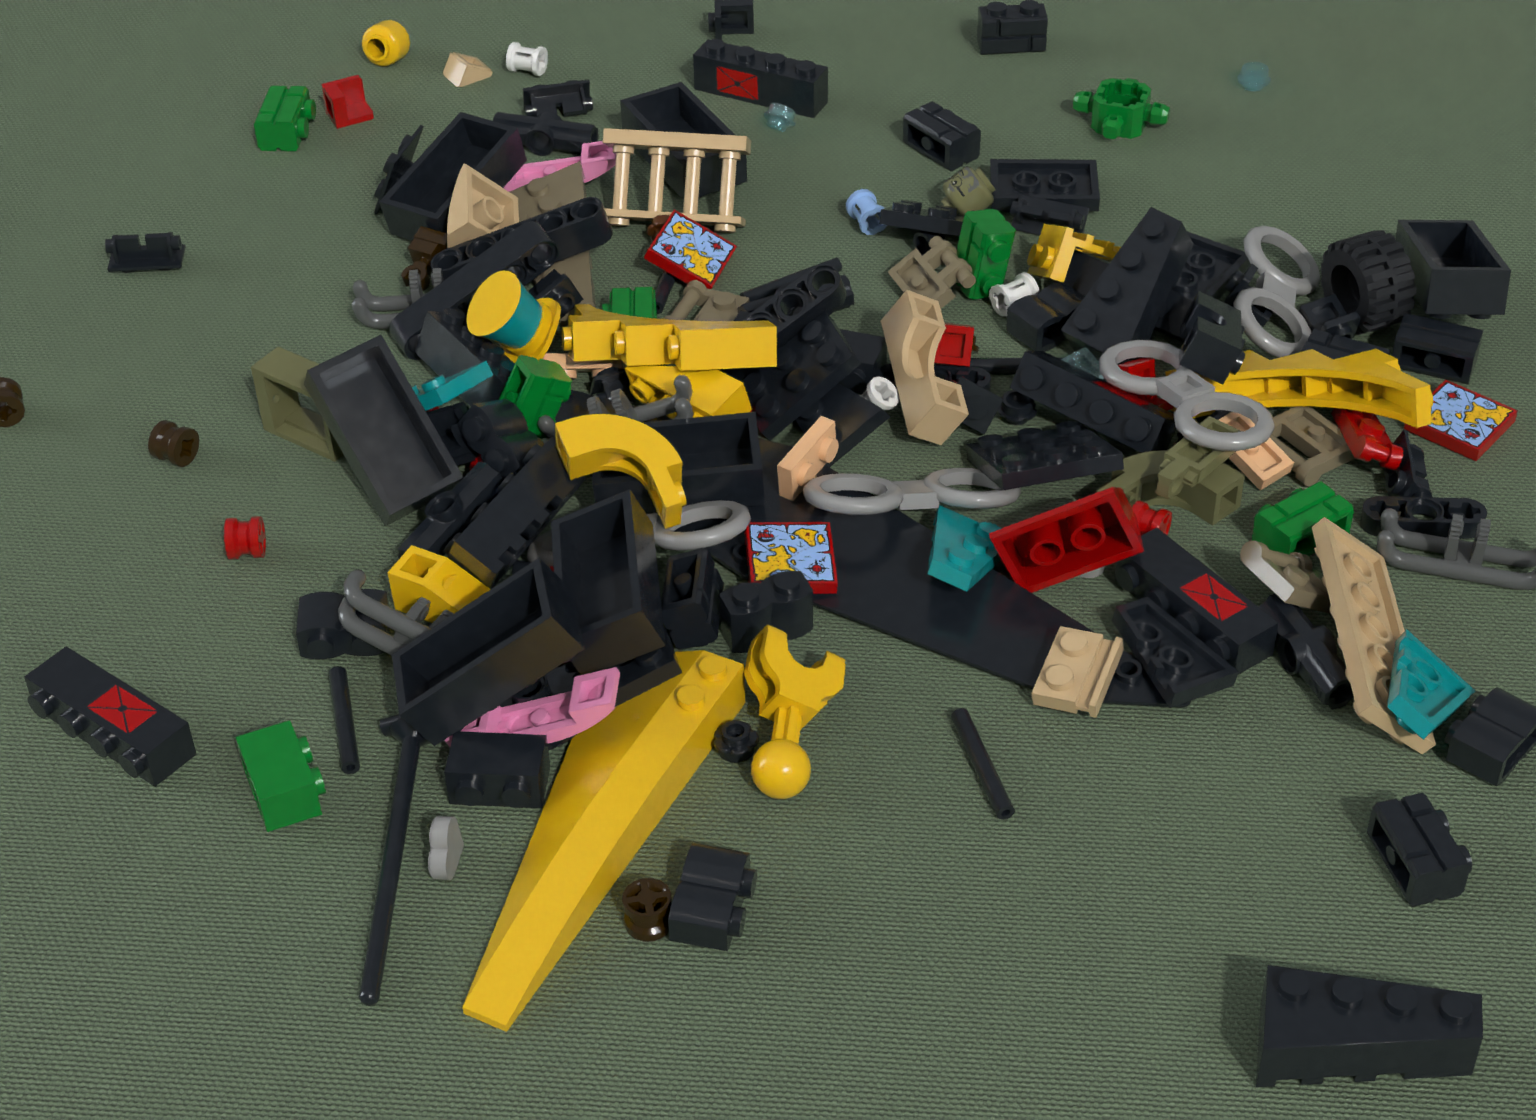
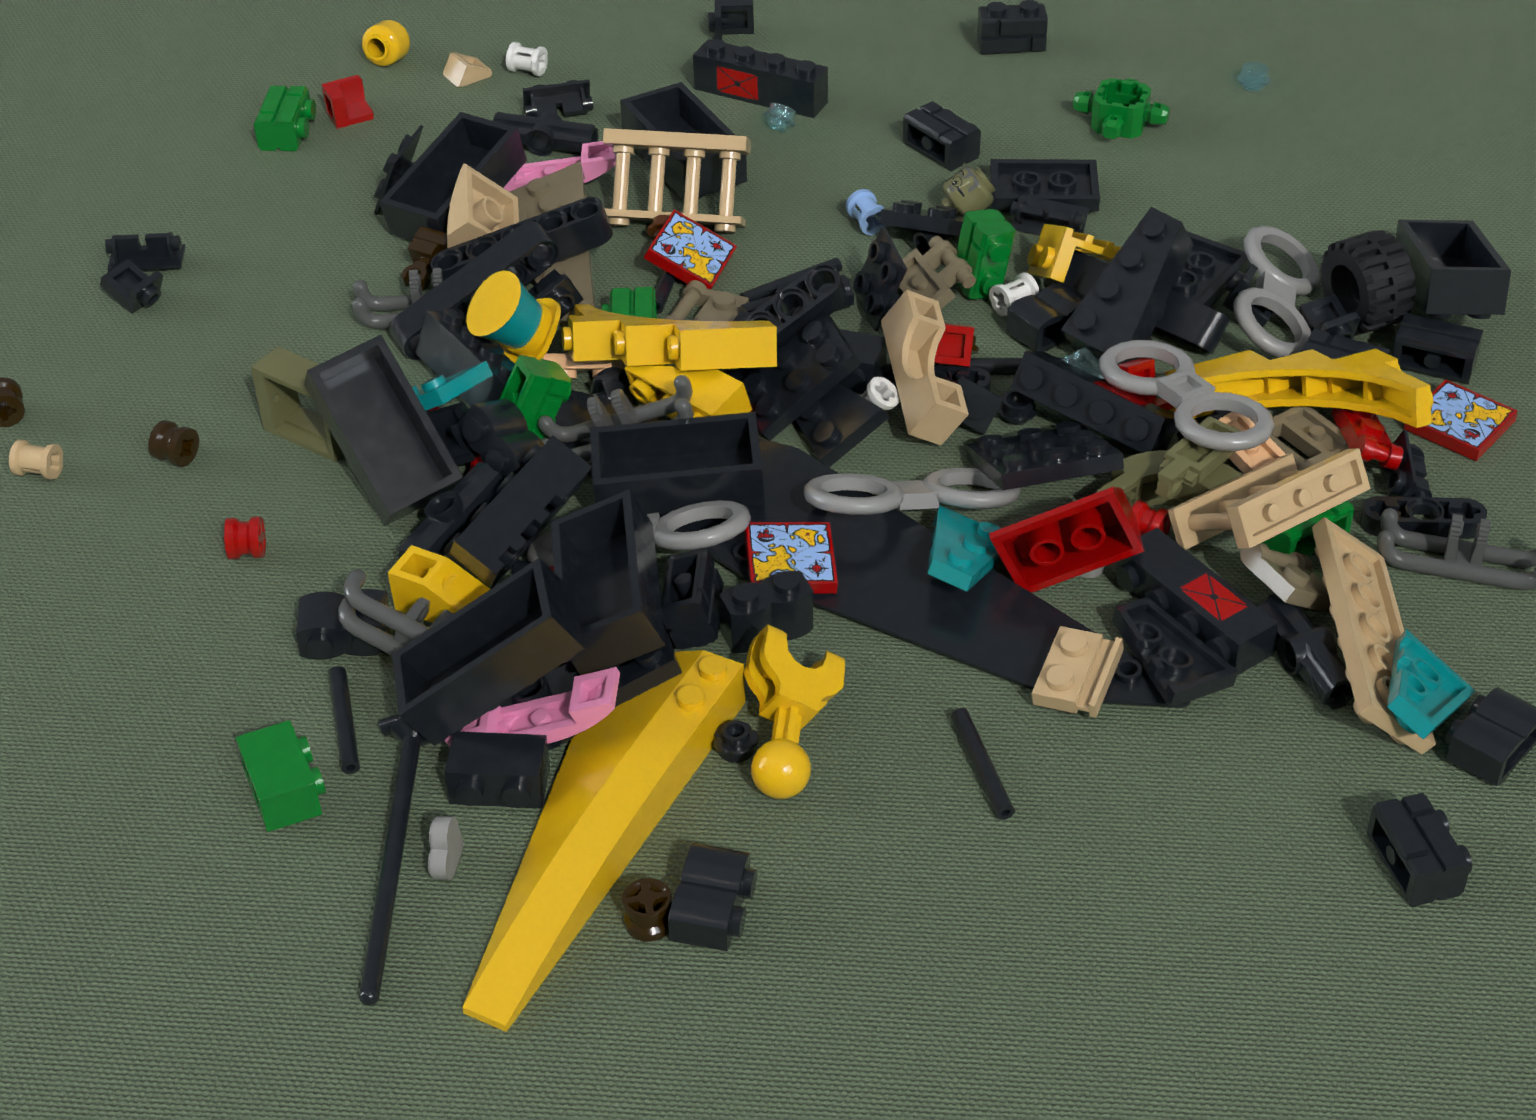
black brick [24,646,196,787] -> none
yellow arch [555,414,687,529] -> none
light nougat plate [777,416,839,501] -> none
black arch [1179,291,1245,385] -> none
black wedge [1256,965,1483,1088] -> none
none -> tan bush [9,439,63,480]
none -> black bracket [100,259,164,314]
none -> black hinge [853,227,907,331]
none -> tan fence [1167,448,1371,550]

